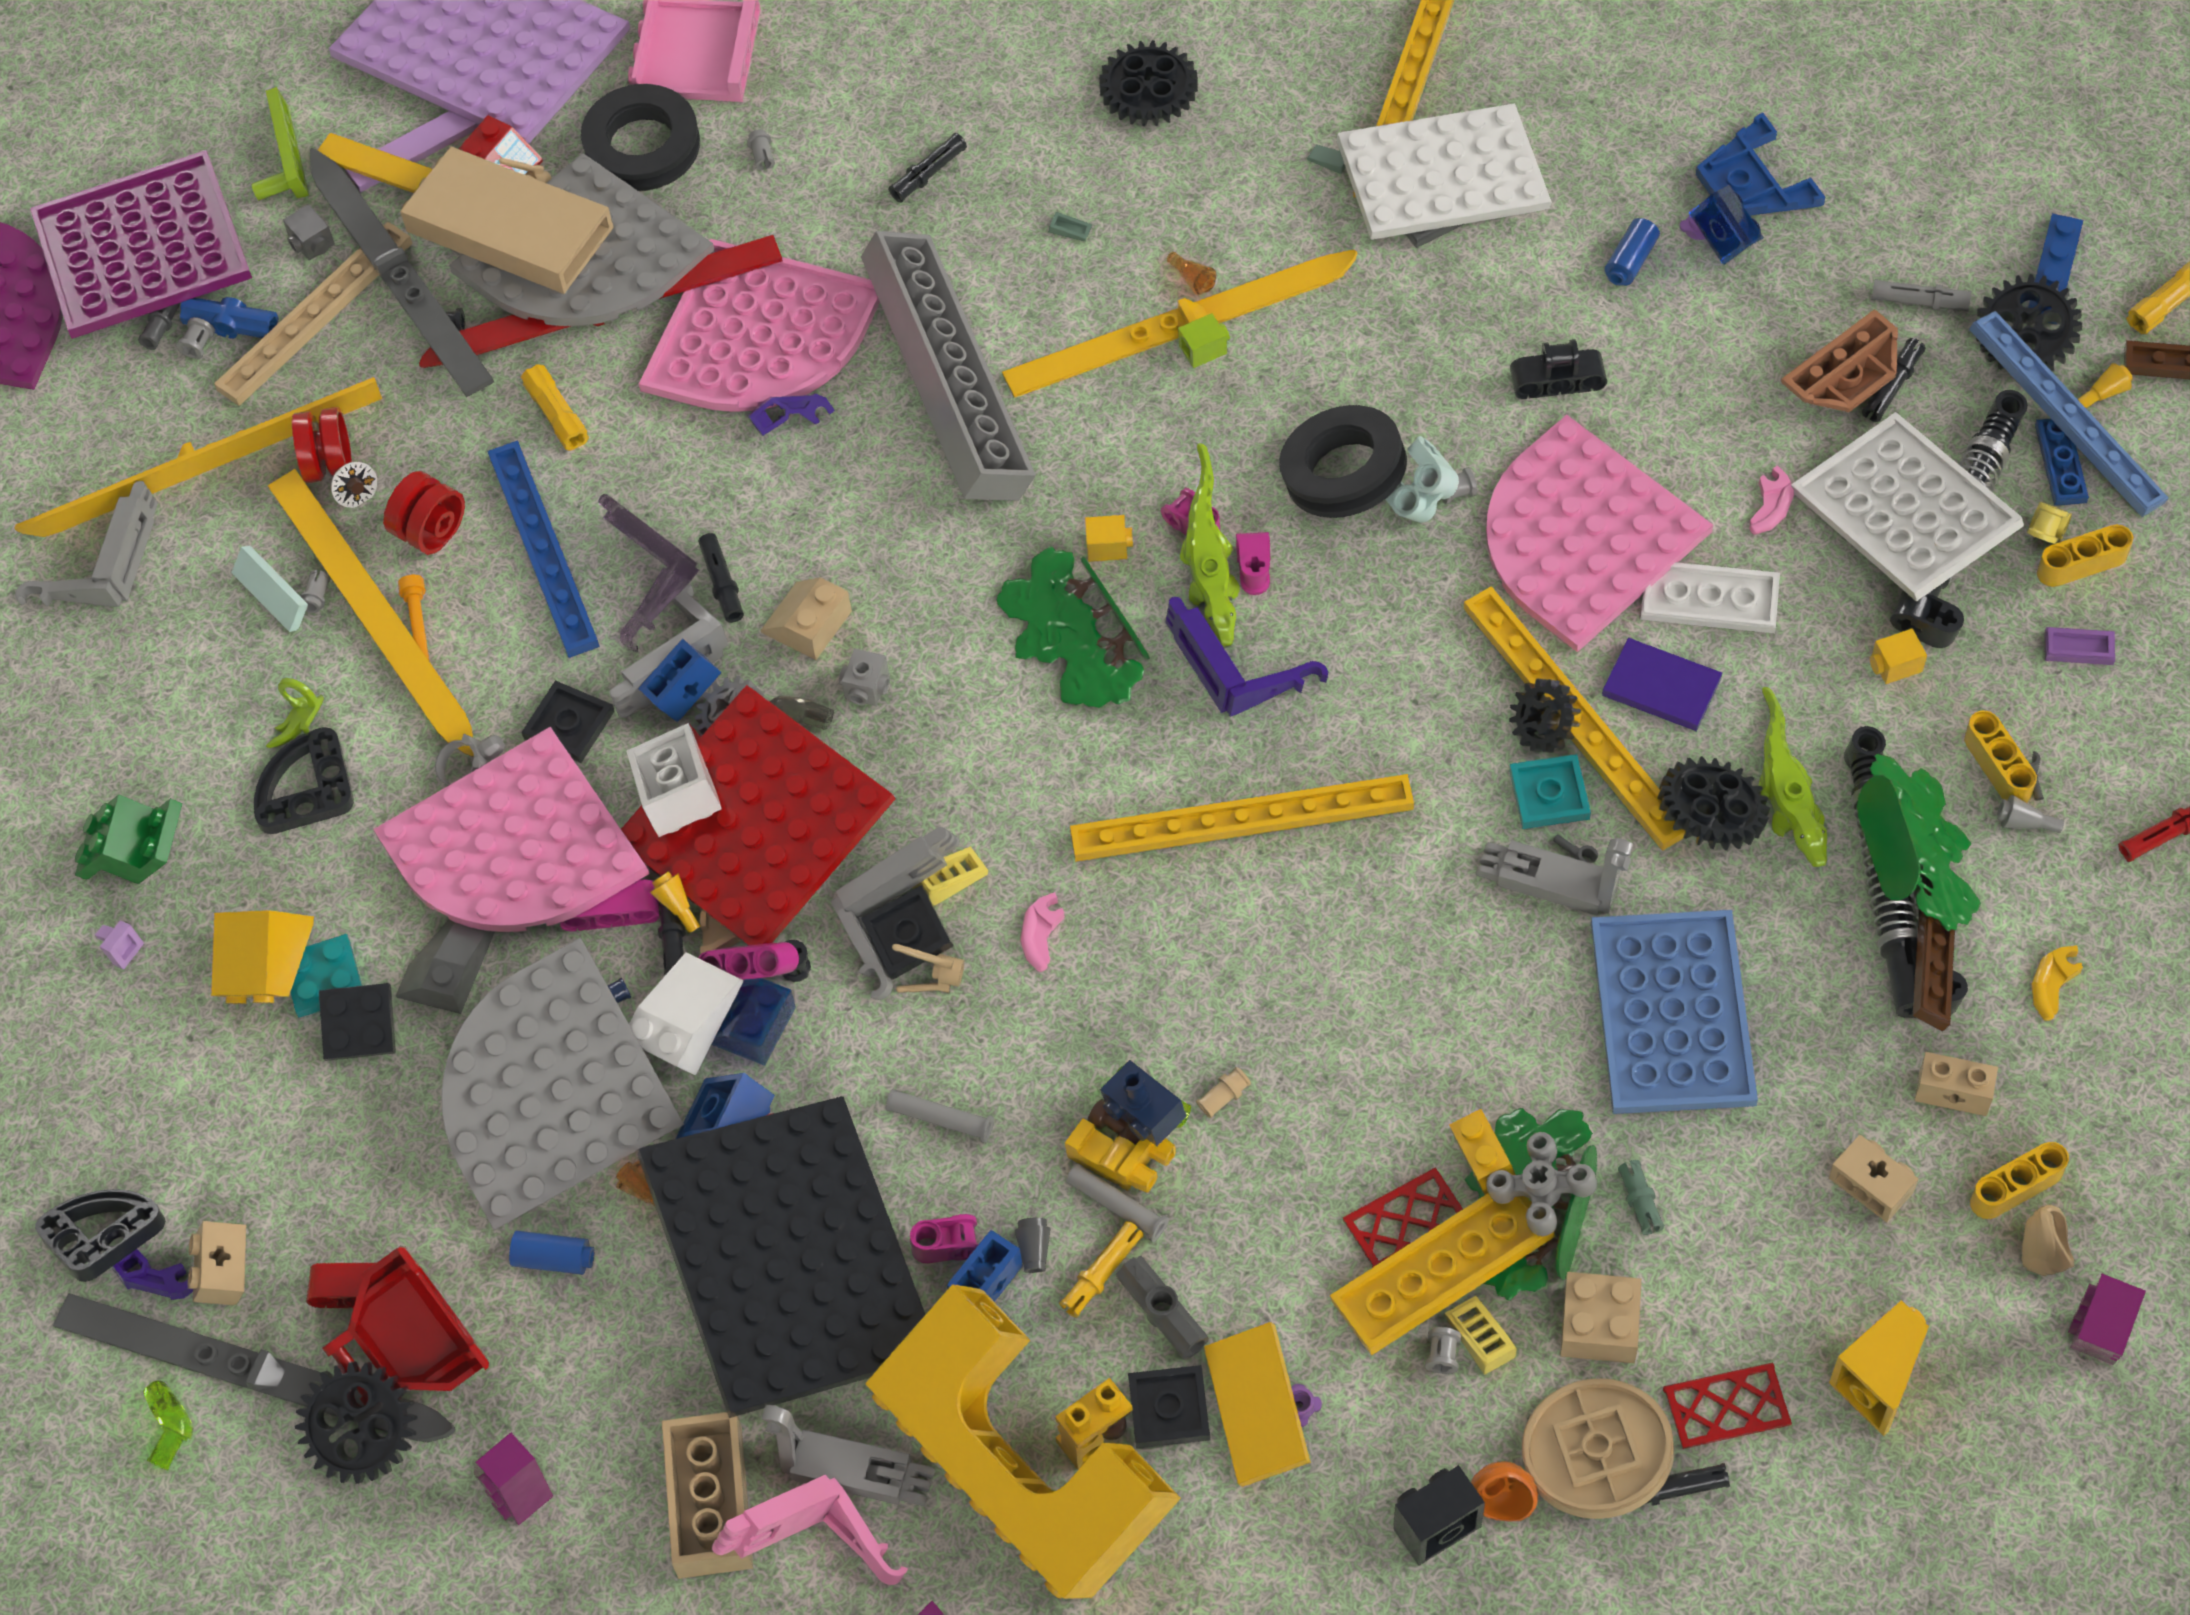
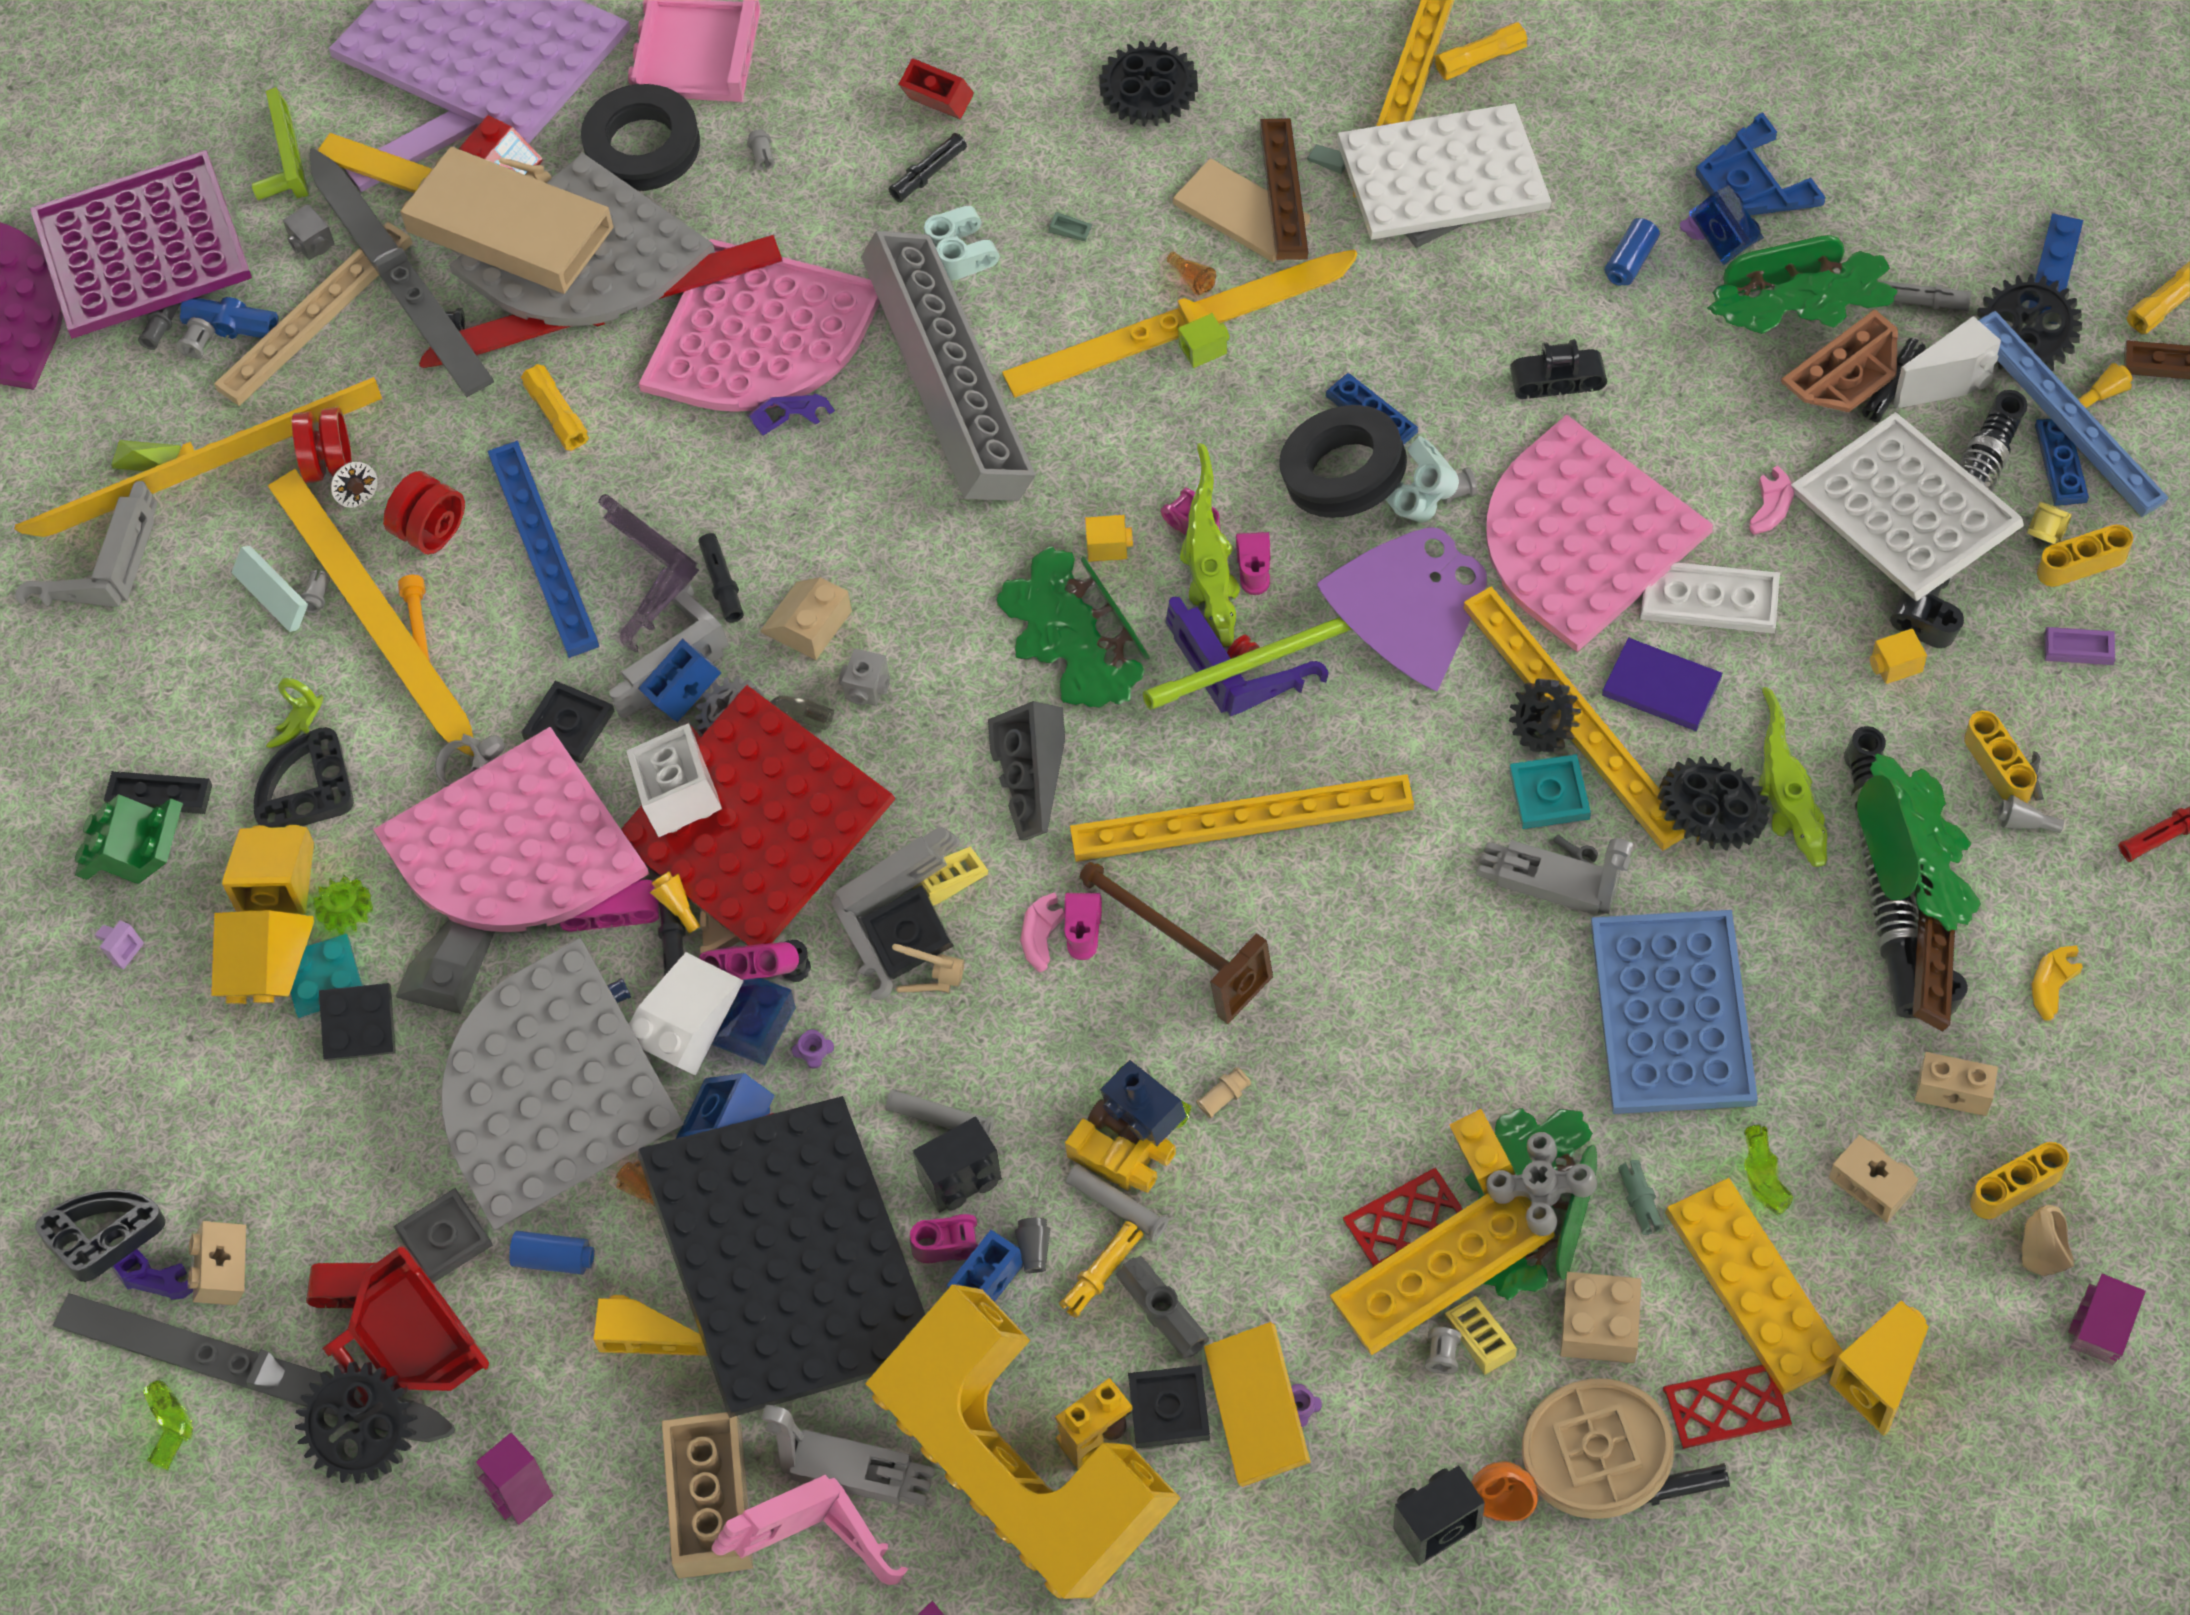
none -> black plate [104,771,213,814]
none -> lime slope [111,440,181,471]
none -> yellow slope [222,825,314,914]
none -> clear neon green gear [313,875,373,935]
none -> dark grey tile [393,1188,493,1283]
none -> yellow slope [593,1295,707,1356]
none -> medium lavender plate [792,1029,834,1069]
none -> red brick [898,58,974,120]
none -> black brick [912,1116,1002,1213]
none -> light aqua piece [924,206,1000,281]
none -> dark grey wedge [988,701,1065,841]
none -> dark pink piece [1064,893,1102,960]
none -> reddish brown tile [1079,862,1273,1024]
none -> lime piece [1143,617,1352,710]
none -> tan tile [1173,158,1310,262]
none -> red bush [1227,634,1260,659]
none -> reddish brown tile [1259,118,1309,260]
none -> medium lavender piece [1317,527,1487,691]
none -> blue tile [1326,373,1418,445]
none -> yellow axle [1435,22,1528,80]
none -> yellow plate [1665,1178,1843,1395]
none -> green plant [1707,235,1898,334]
none -> clear neon green arm [1744,1125,1793,1216]
none -> white slope [1893,316,2001,408]

